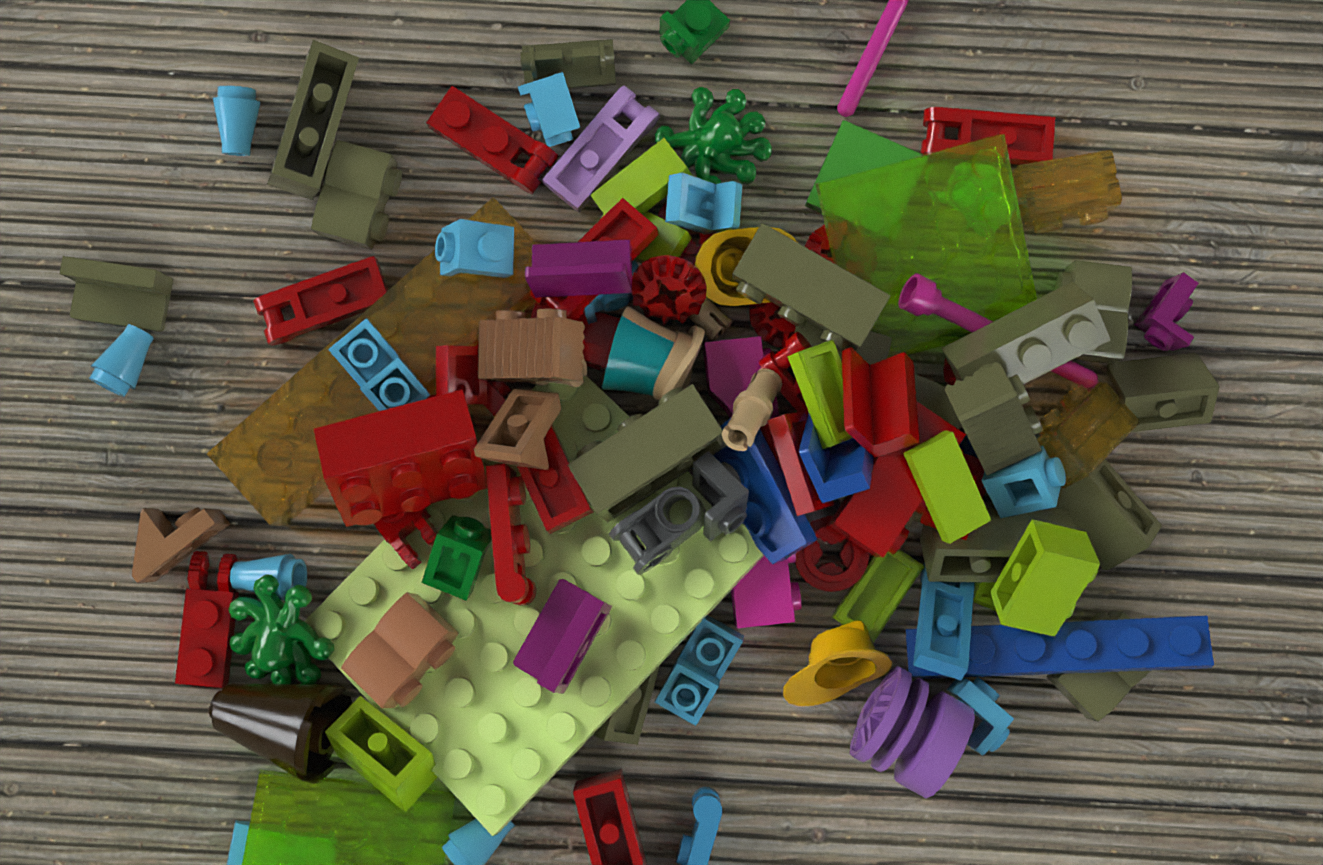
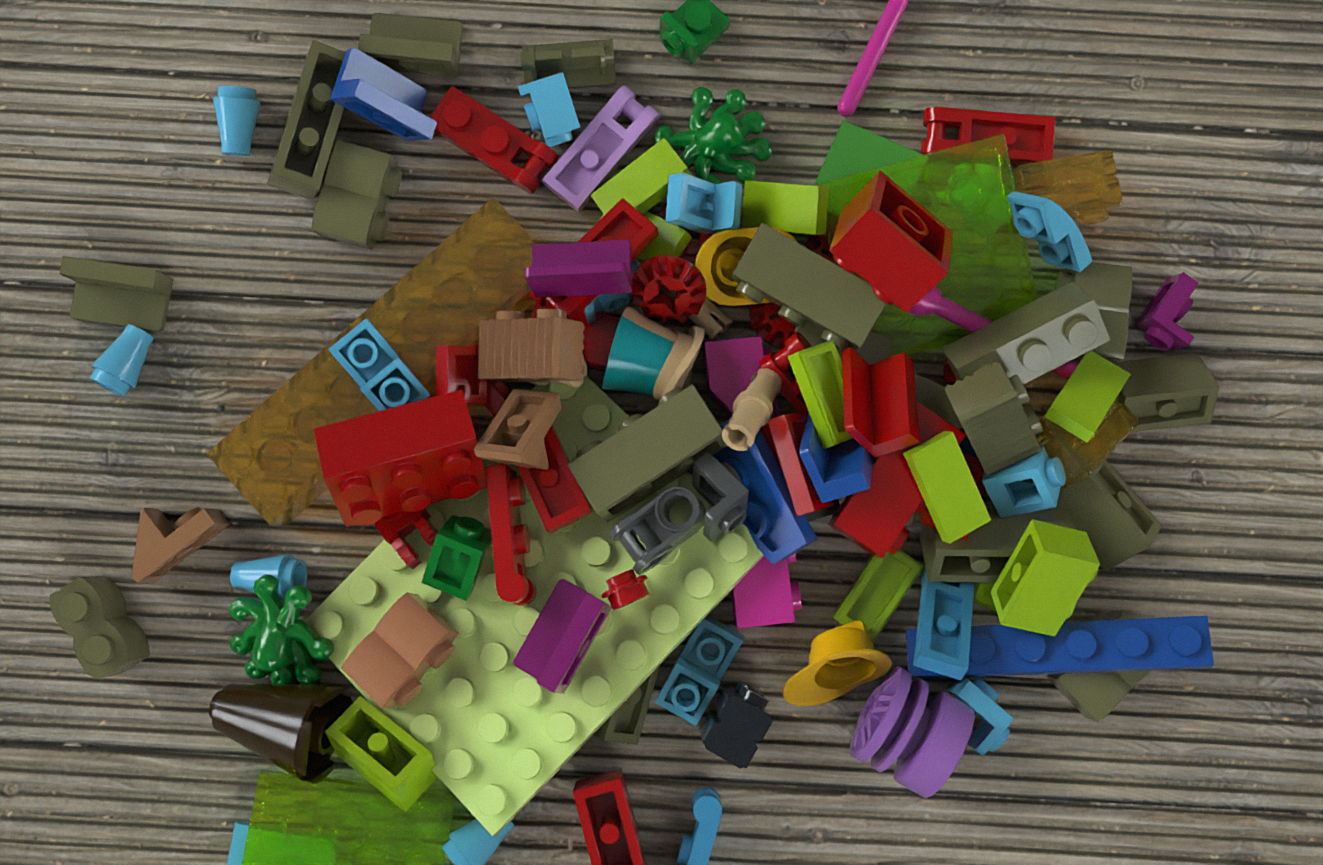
red hinge [175,551,239,688] -> none
red plate [253,256,392,346] -> none
medium azure bracket [435,219,514,278] -> none
red gear [795,516,869,592] -> none
none -> olive brick [49,576,150,679]
none -> panel [330,48,437,141]
none -> olive panel [358,13,463,78]
none -> red plate [602,569,650,611]
none -> black brick [699,681,773,769]
none -> lime tile [742,181,829,235]
none -> red brick [829,170,953,313]
none -> medium azure slope [1007,191,1093,272]
none -> lime tile [1044,351,1131,443]

